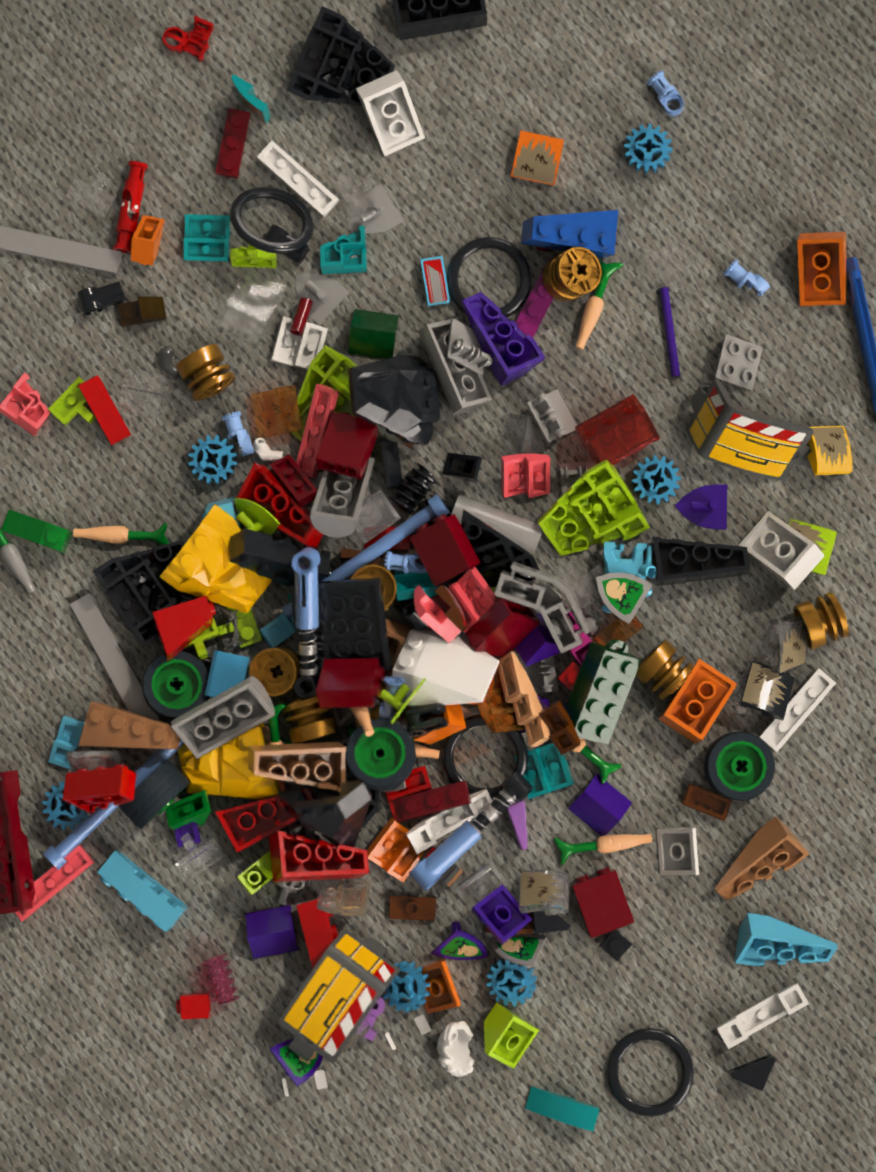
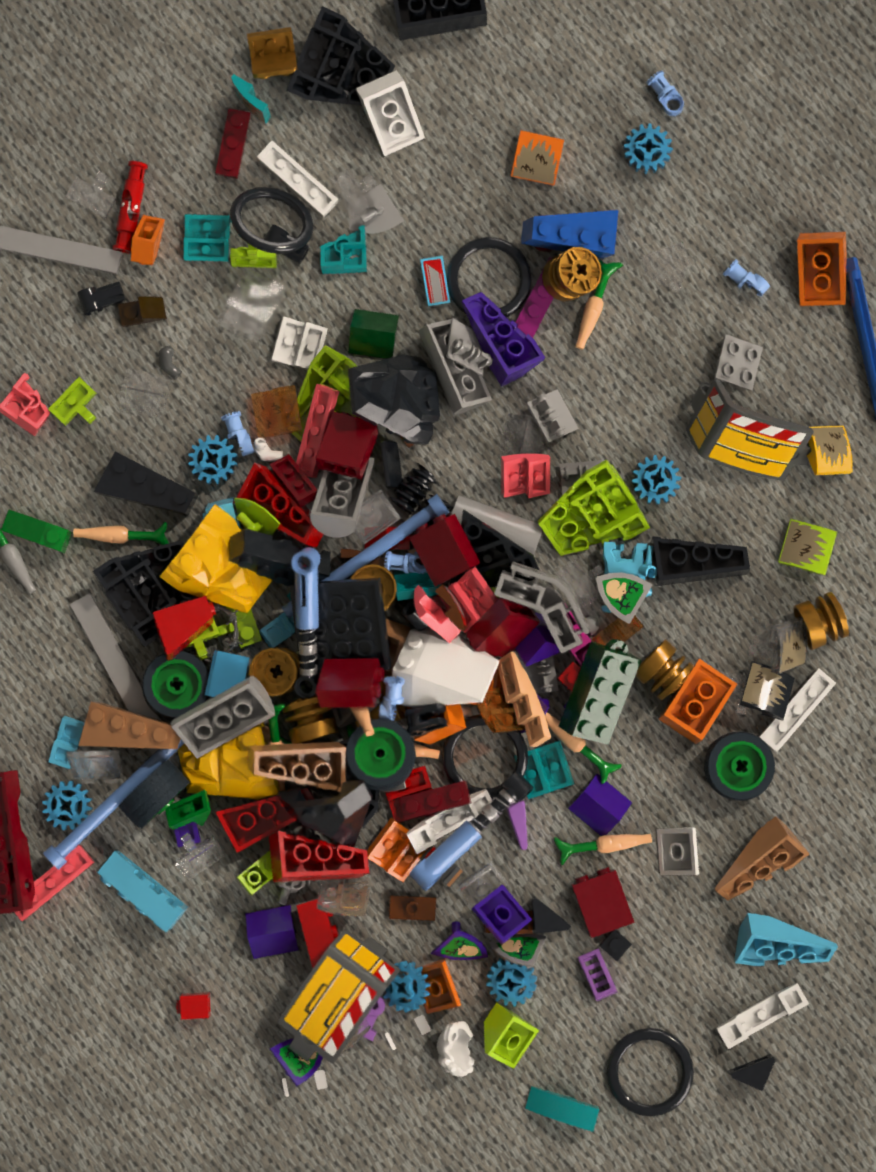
red wedge [62,764,137,814] -> none
red tile [78,375,131,446] -> none
red piece [163,16,214,62] -> none
pearl gold wheel [176,344,236,401] -> none
clear pink piece [200,953,240,1004] -> none
dark red axle [289,298,313,336] -> none
light grey shield [296,273,349,325] -> none
lime shield [380,678,426,724] -> none
black slope [442,453,482,483] -> none
slope [519,870,569,916] -> none
reddish brown slope [539,701,581,755] -> none
clear red slope [575,394,660,465] -> none
dark purple bar [659,287,680,377] -> none
dark purple shield [675,484,727,530] -> none
reddish brown plate [681,783,732,821] -> none
white slope [739,511,825,590] -> none
none -> black wedge [94,451,198,516]
none -> pearl gold bracket [247,27,297,79]
none -> medium lavender slope [577,948,618,1001]

